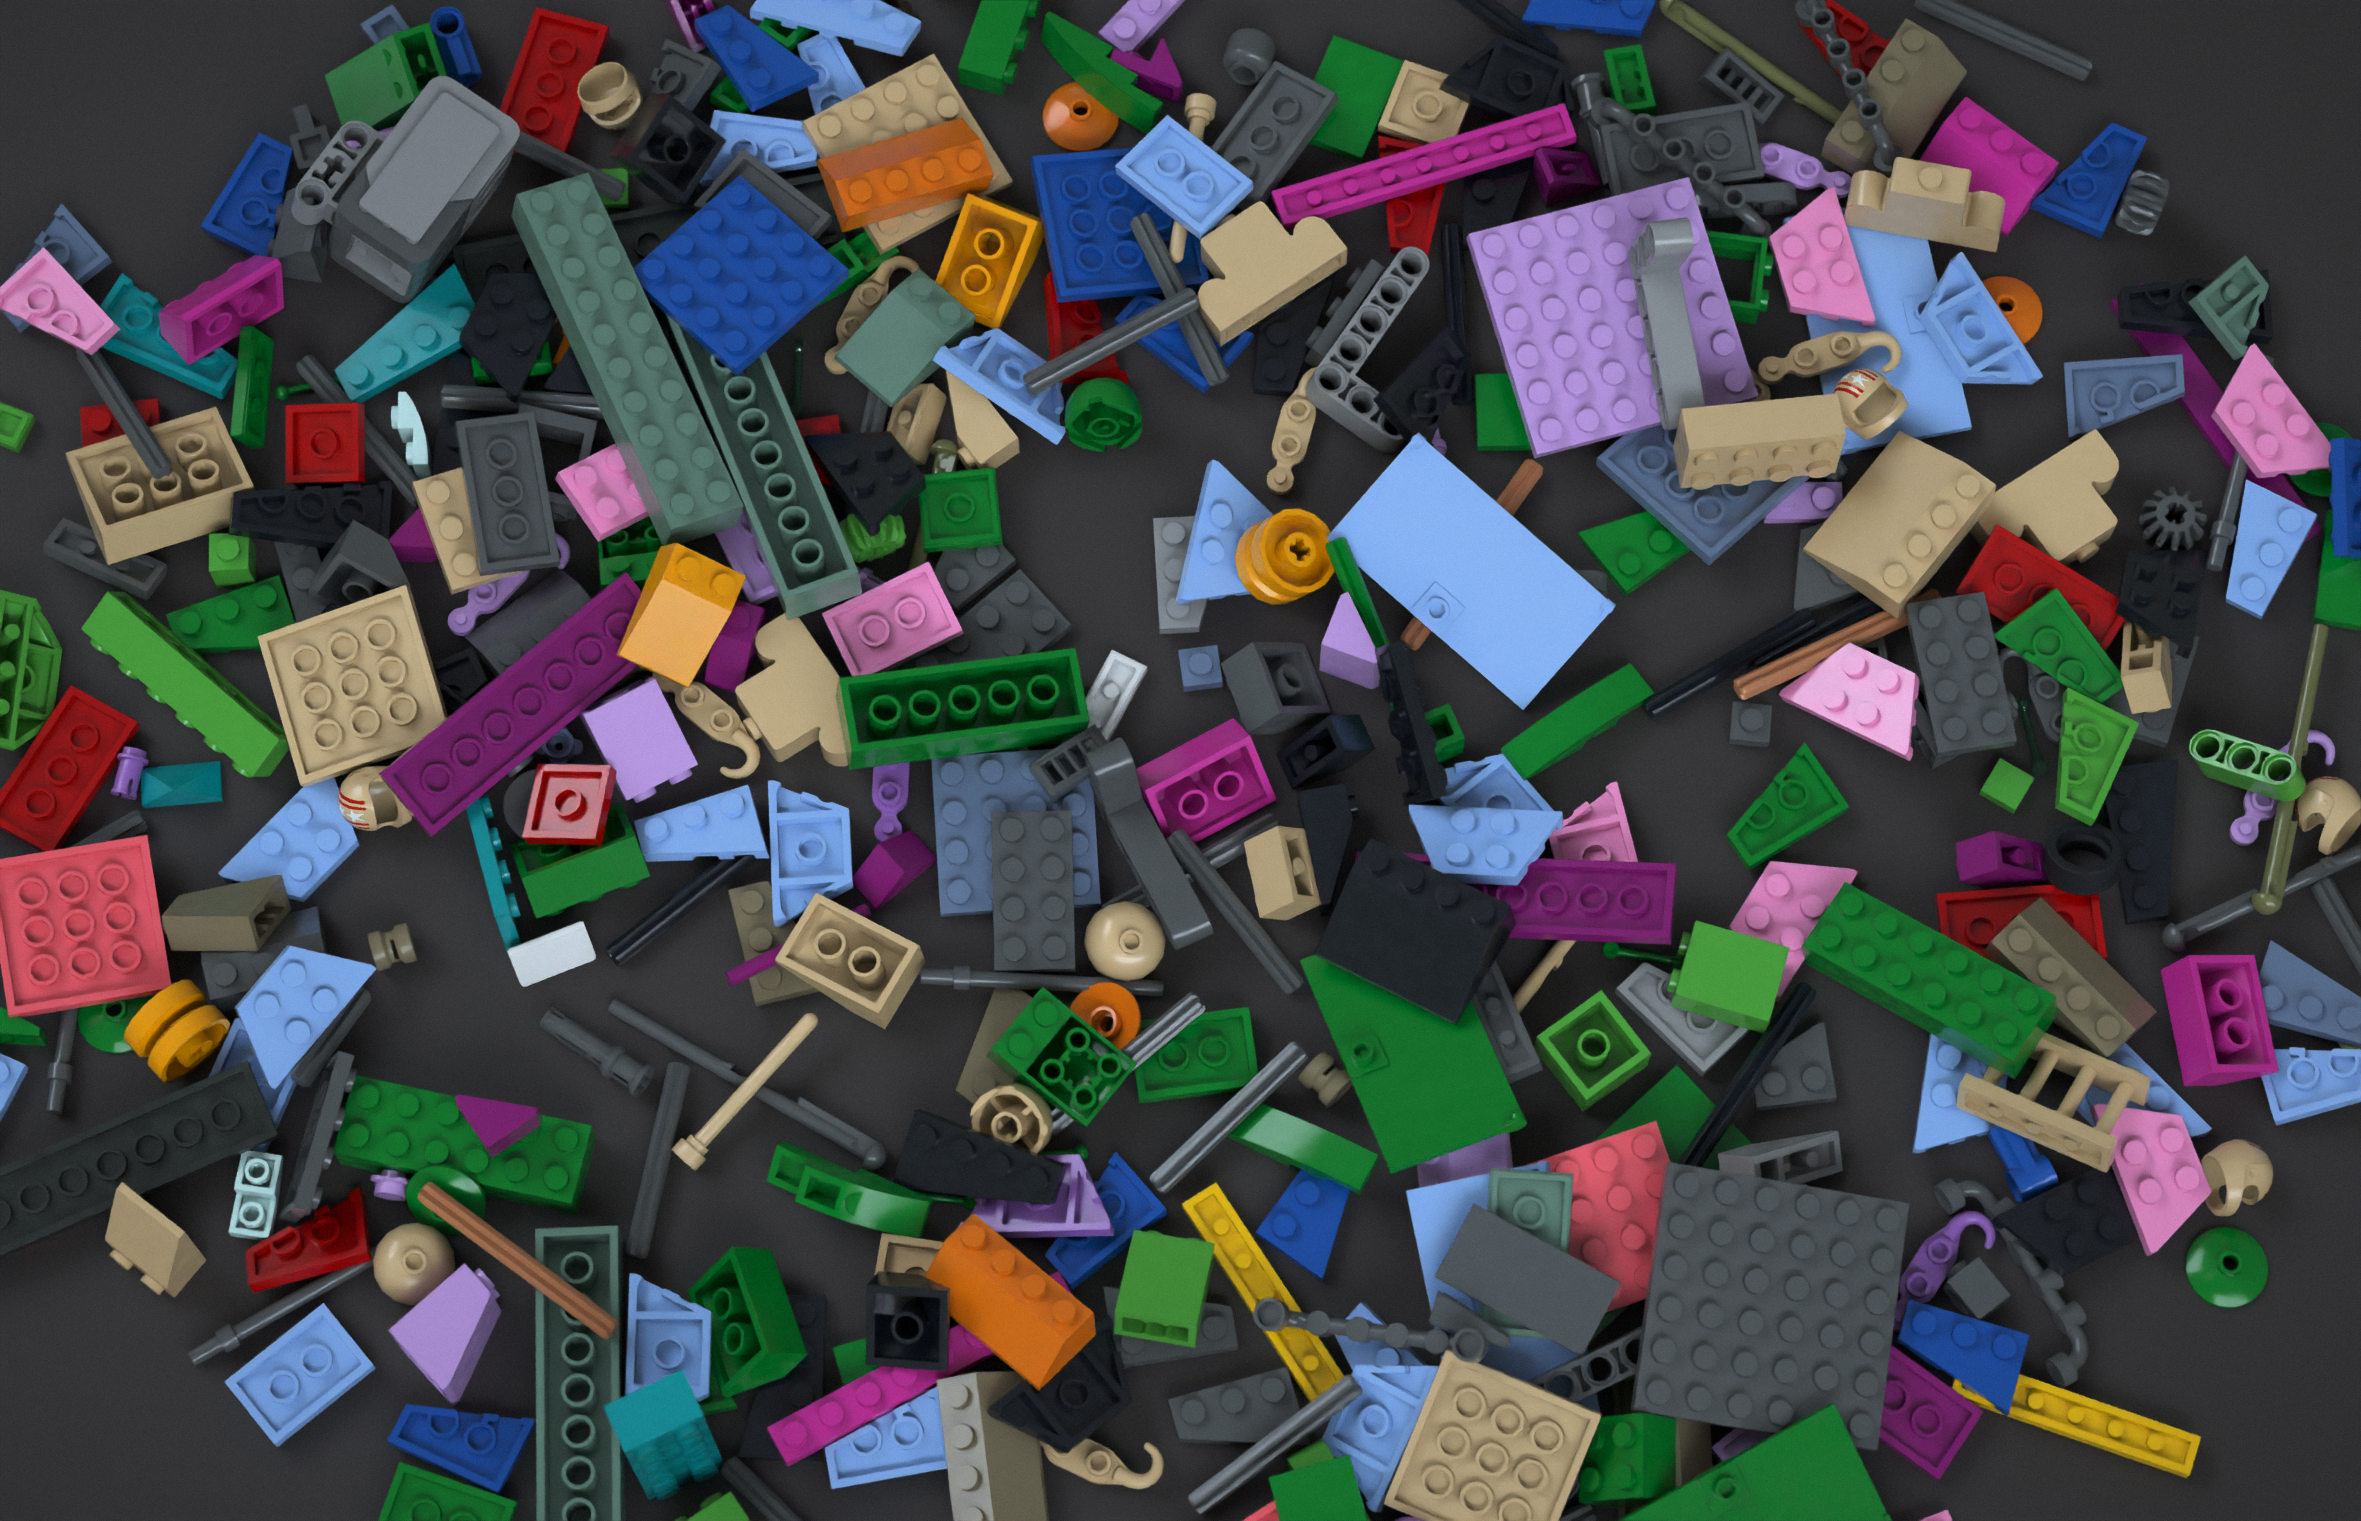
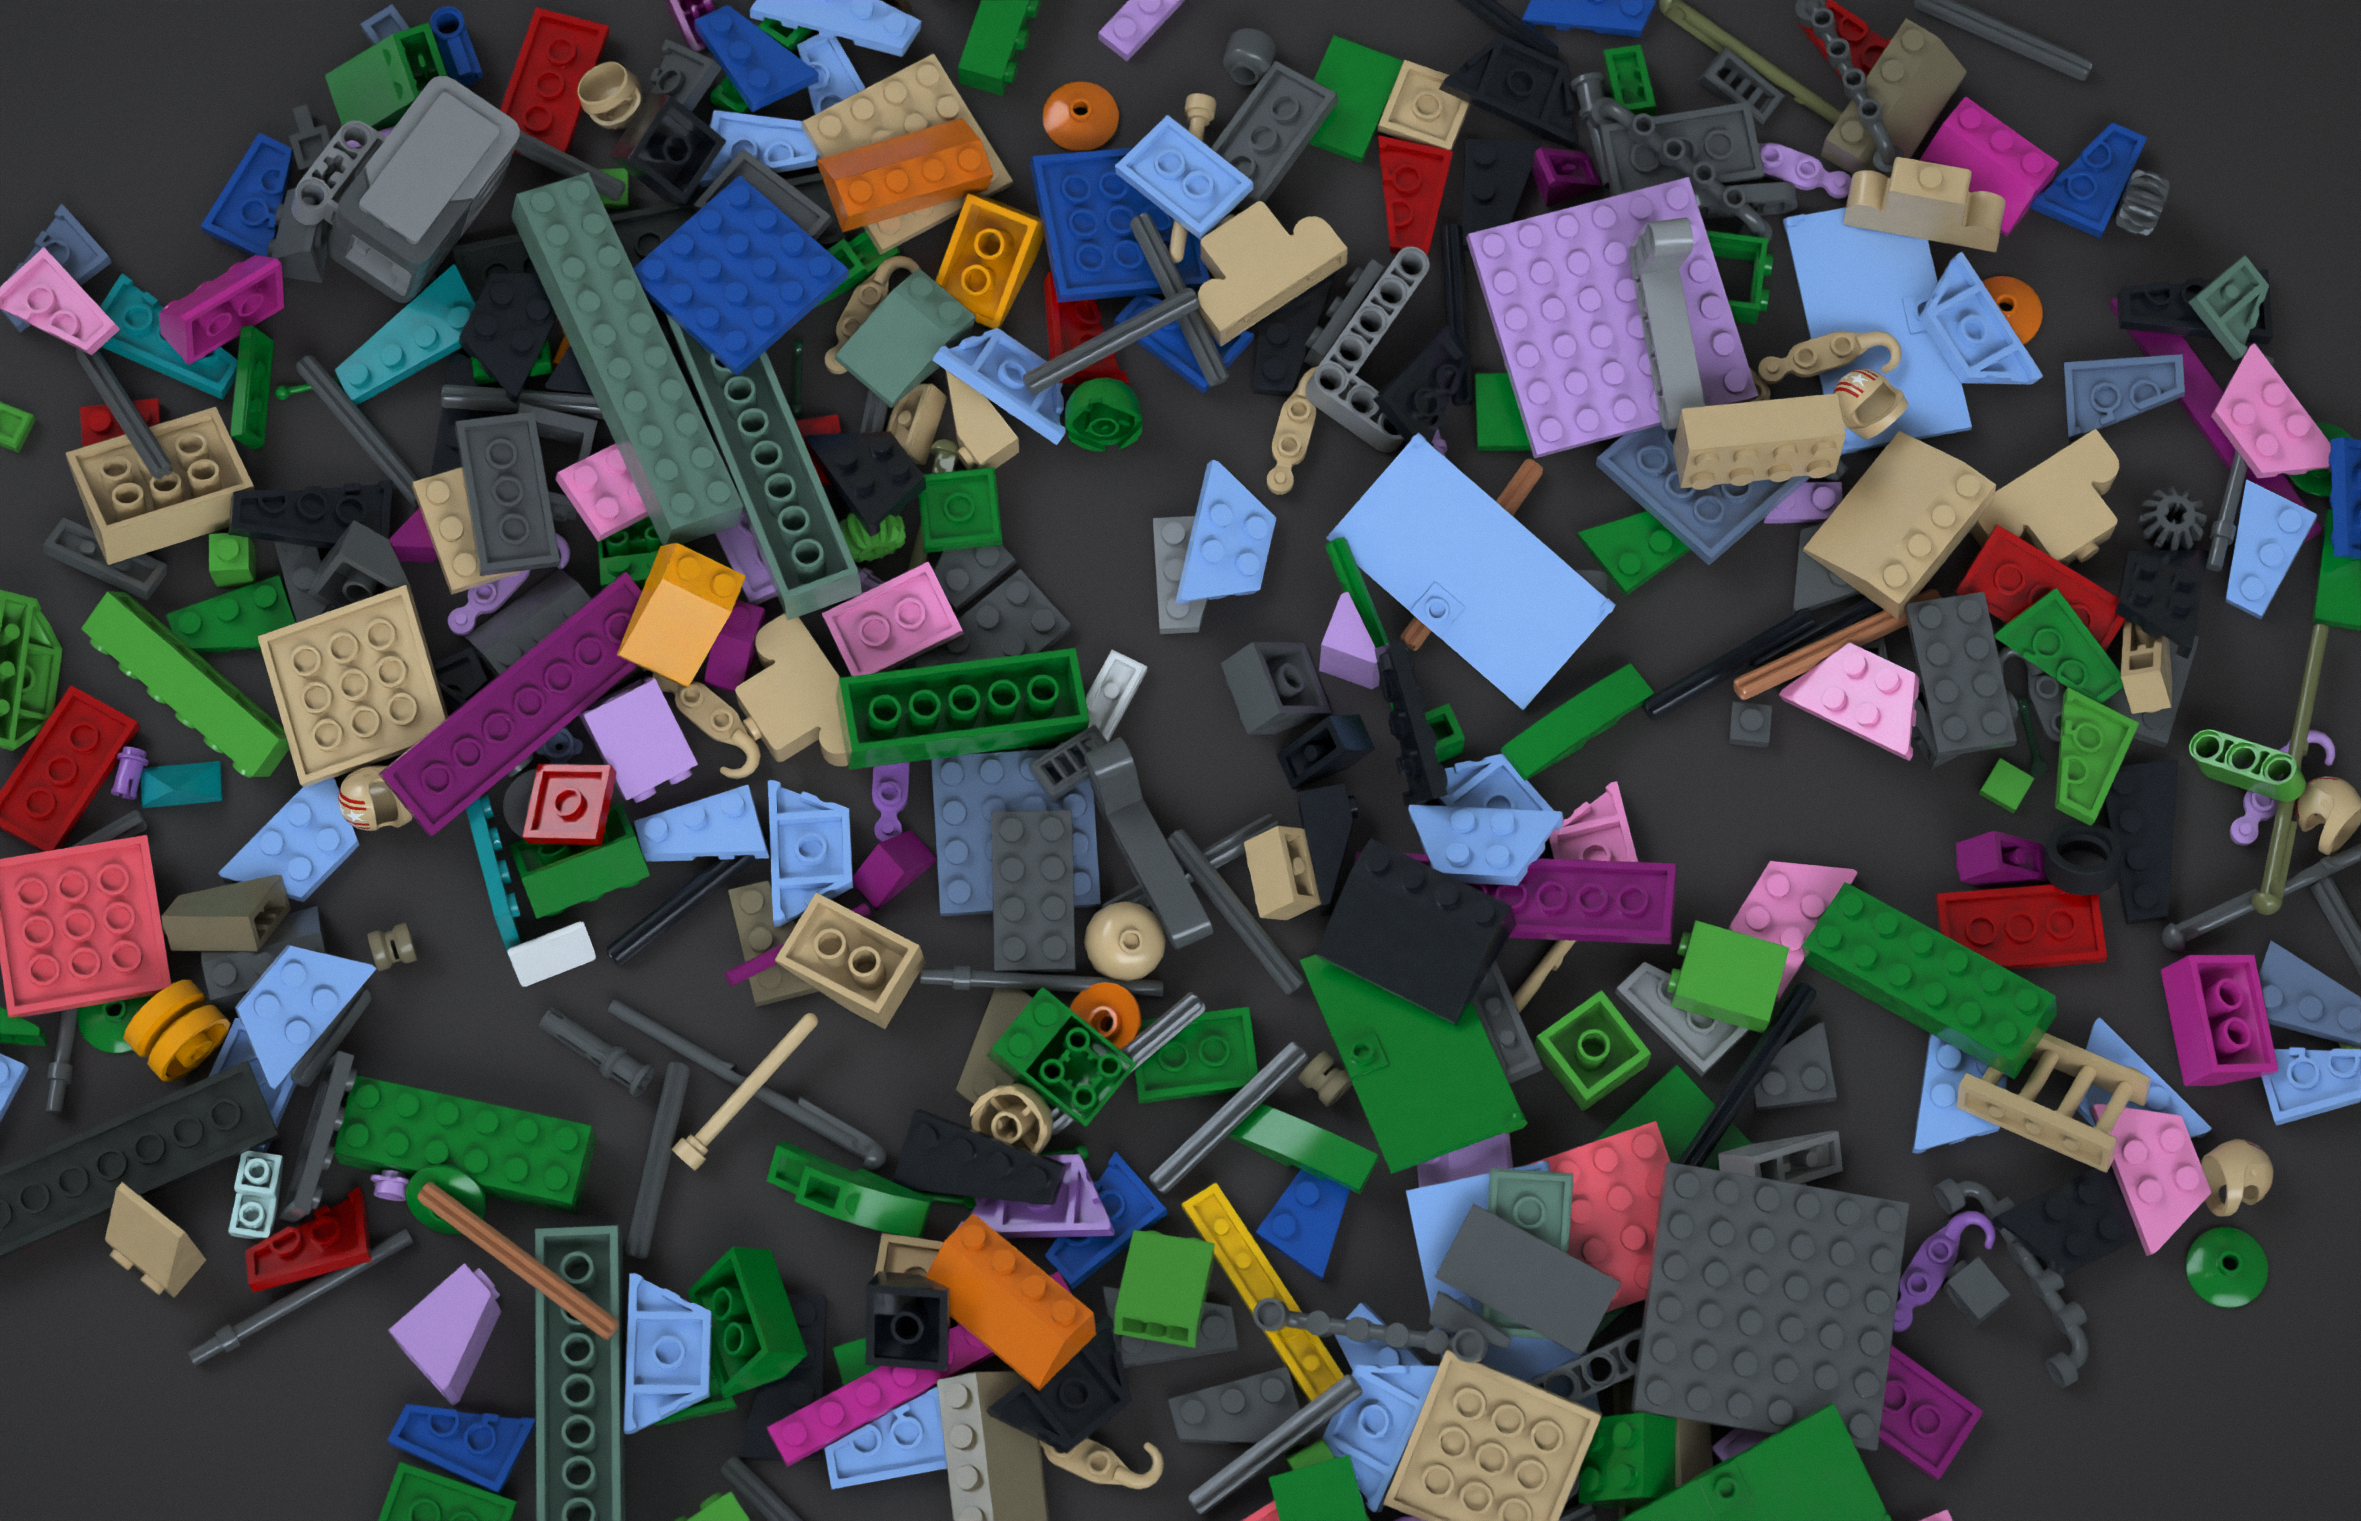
light blue plate [225,1303,376,1447] -> none
red plate [286,403,365,485] -> none
tan cylinder [373,1223,455,1306] -> none
light aqua slope [391,392,433,479] -> none
magenta slope [455,1094,542,1158] -> none
teal brick [603,1369,724,1500] -> none
green slope [1040,11,1163,135] -> none
magenta slope [1110,38,1183,104] -> none
dark pink slope [1136,718,1277,843] -> none
sand blue plate [1178,645,1223,692] -> none
light orange wheel [1235,508,1335,605] -> none
dark pink plate [1272,103,1577,230] -> none
green hinge [1603,942,1684,970] -> none
green wing [1726,742,1849,871] -> none
bright pink wing [1768,187,1876,327] -> none
blue wing [1896,1299,2029,1416] -> none
yellow plate [1951,1374,2201,1478] -> none
dark tan slope [1983,897,2157,1059] -> none
blue piece [1987,1126,2059,1204] -> none

